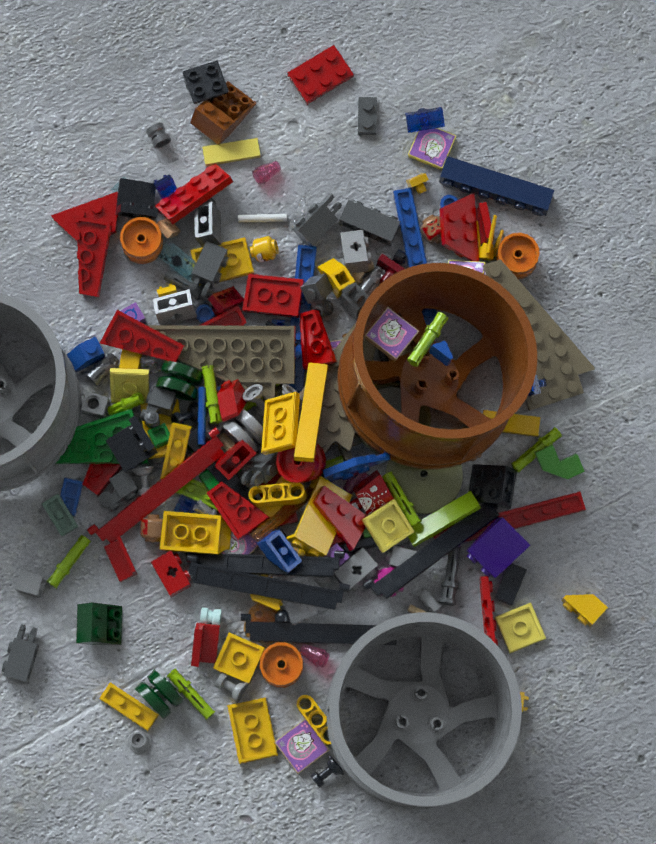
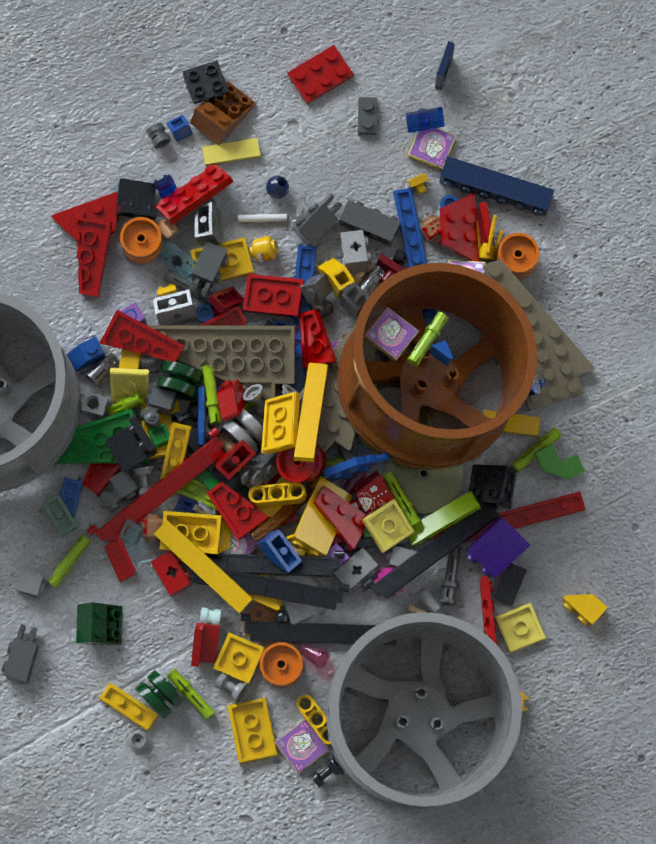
clear pink cone [252,160,281,184] -> none
none -> clear light blue tile [119,519,145,546]
none -> yellow tile [154,520,253,613]
none -> blue slope [166,114,193,142]
none -> dark blue piece [266,176,289,199]
none -> dark blue tile [435,41,455,90]

